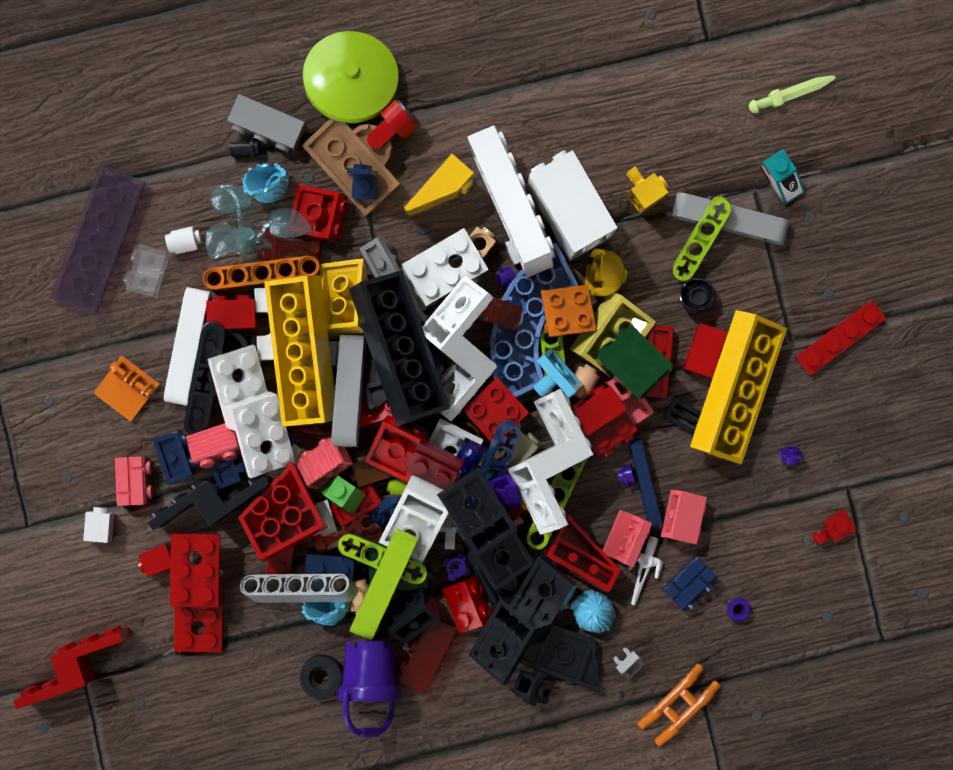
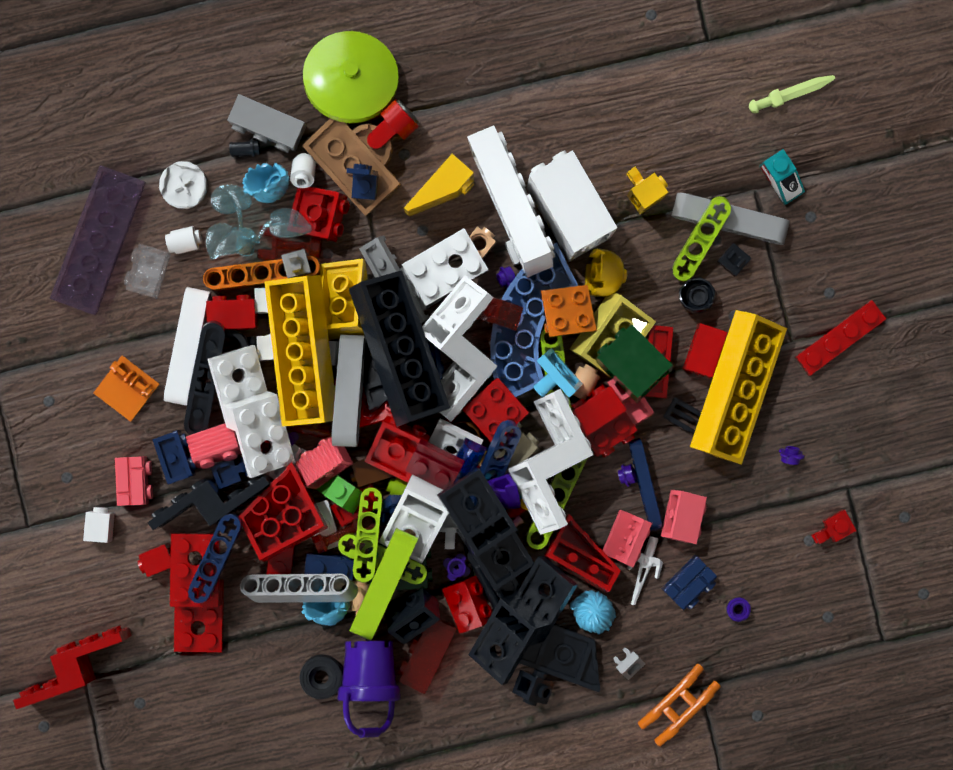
none -> white tile [159,161,207,209]
none -> dark blue beam [188,514,243,603]
none -> light grey tile [281,249,312,278]
none -> white brick [290,153,316,188]
none -> lime beam [353,488,382,583]
none -> black tile [717,243,751,277]

